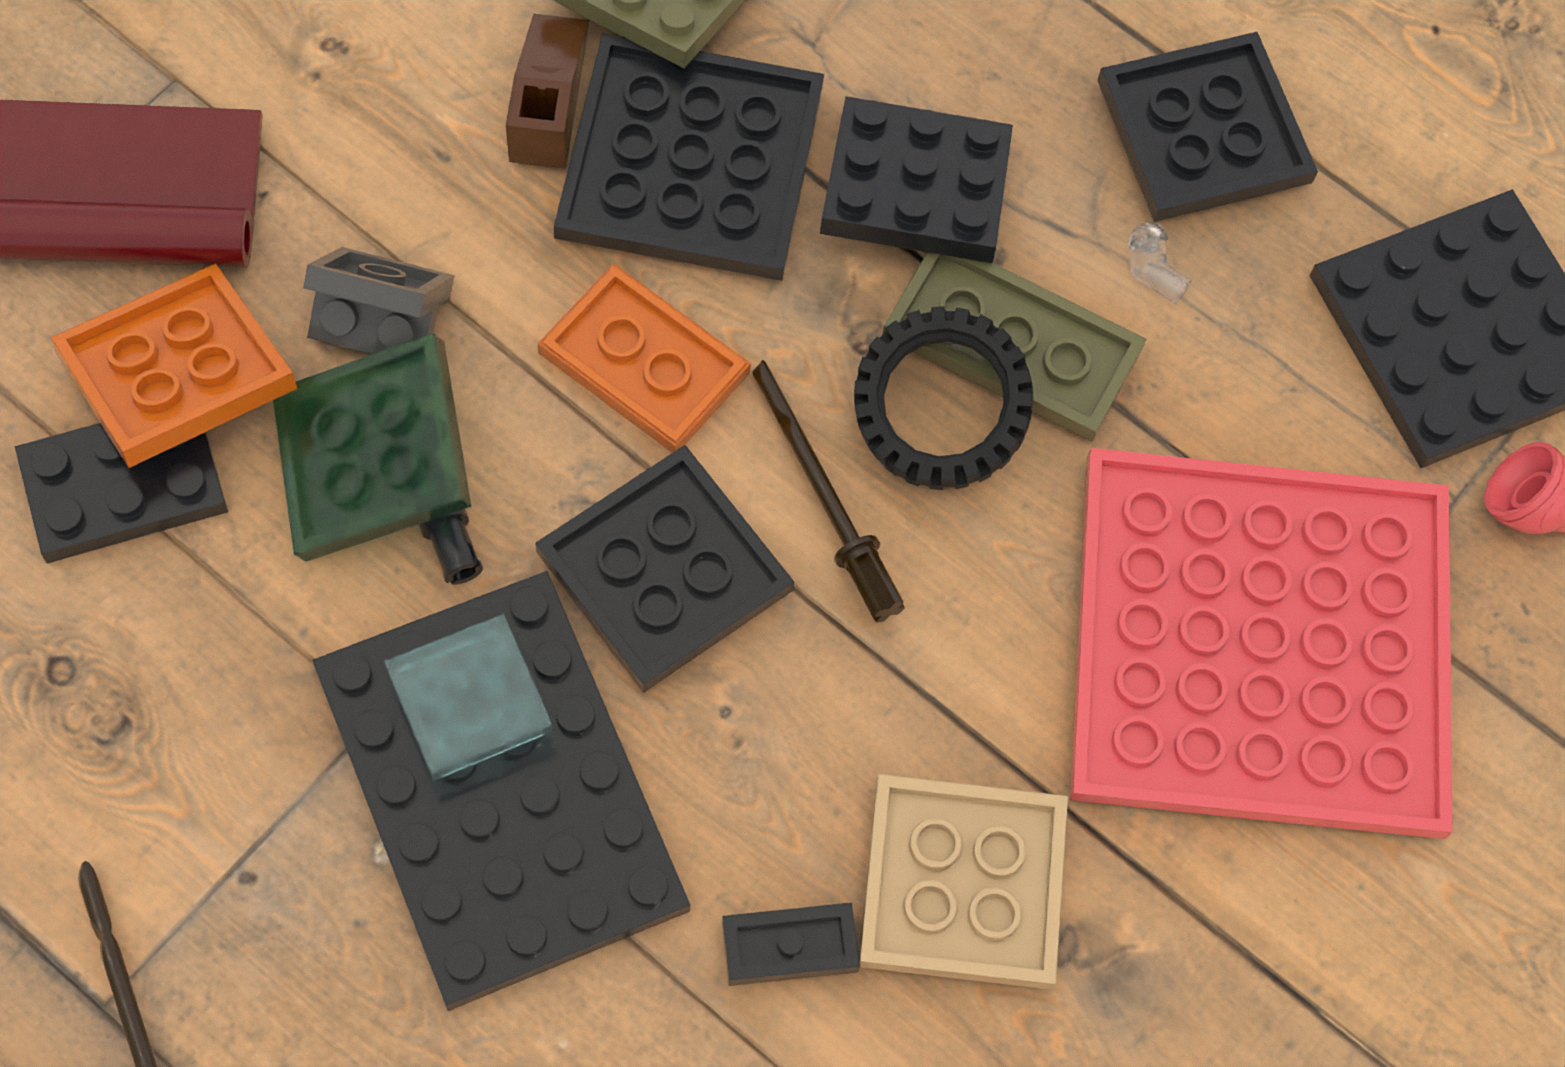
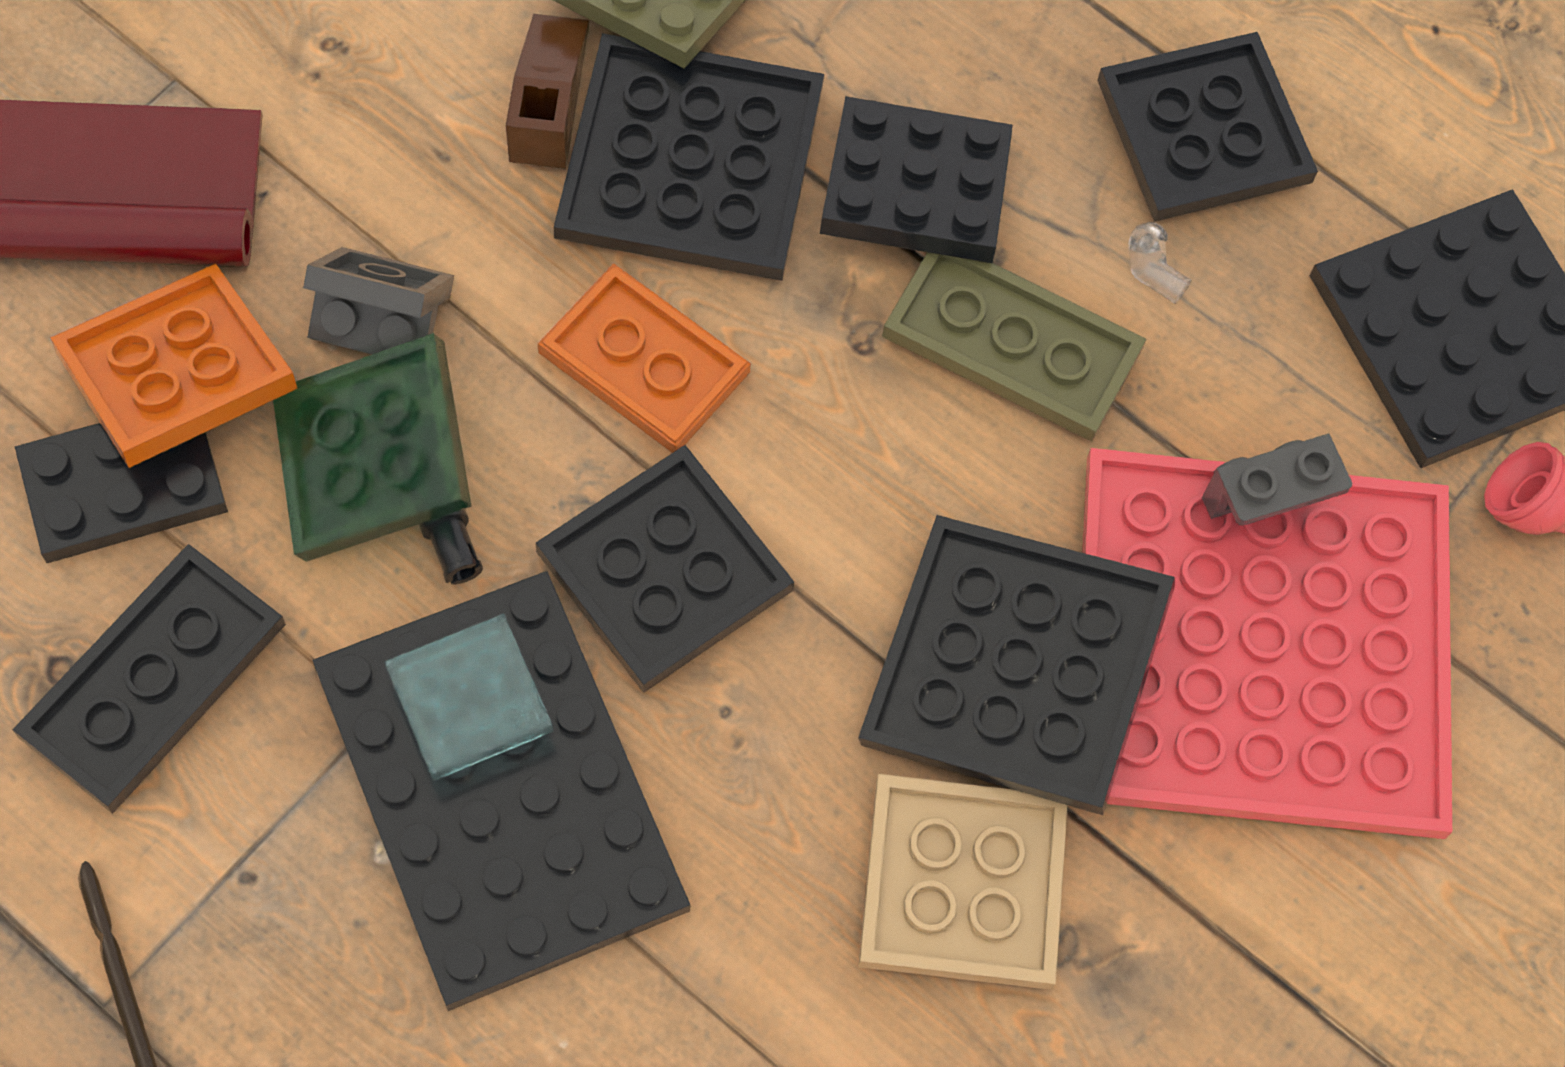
black plate [722,902,860,986] -> none
dark brown piece [752,360,905,622] -> none
black tyre [854,306,1033,490] -> none
none -> black plate [12,544,286,814]
none -> black plate [858,515,1175,815]
none -> dark grey bracket [1202,433,1352,526]

